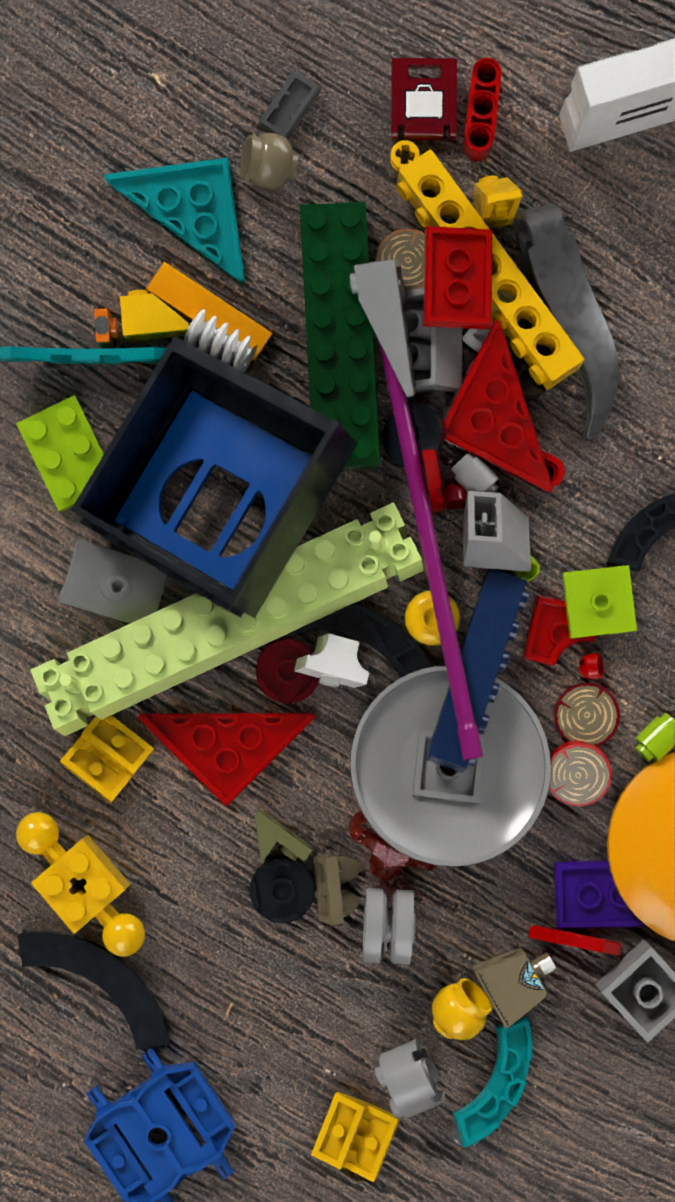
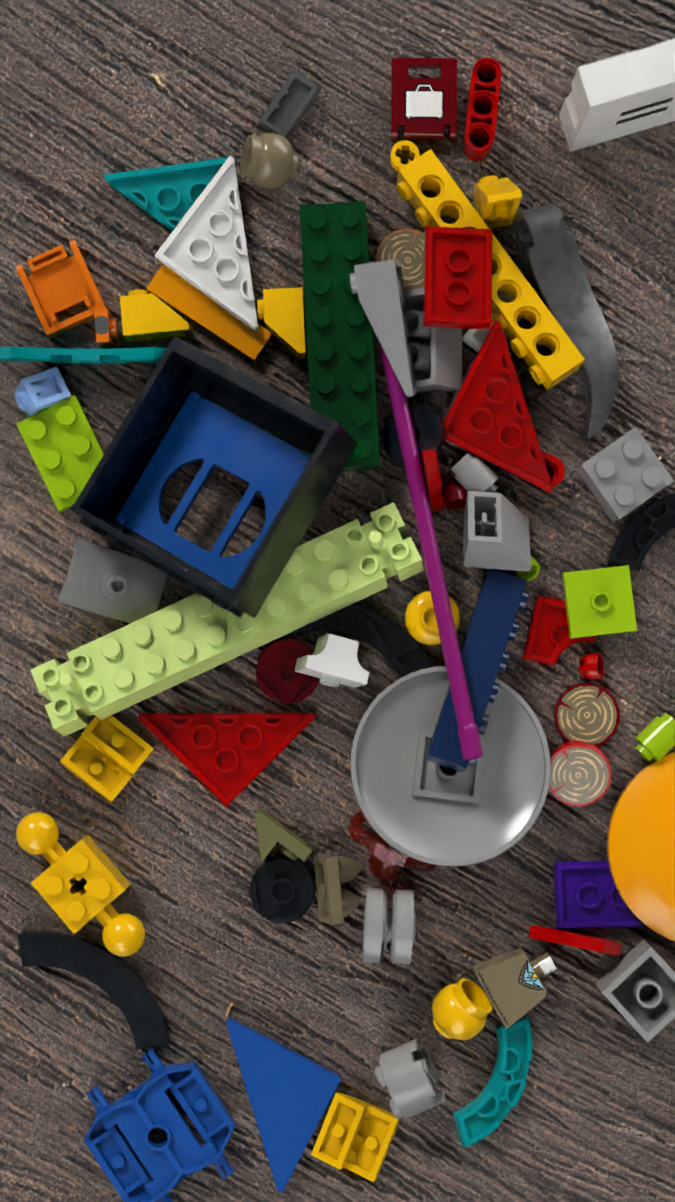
white piece [184,309,258,373] -> none
none -> orange container [15,239,106,339]
none -> light blue bracket [15,367,71,417]
none -> white tile [154,156,259,333]
none -> blue tile [226,1016,341,1193]
none -> yellow slope [257,287,306,359]
none -> light grey brick [575,427,674,522]

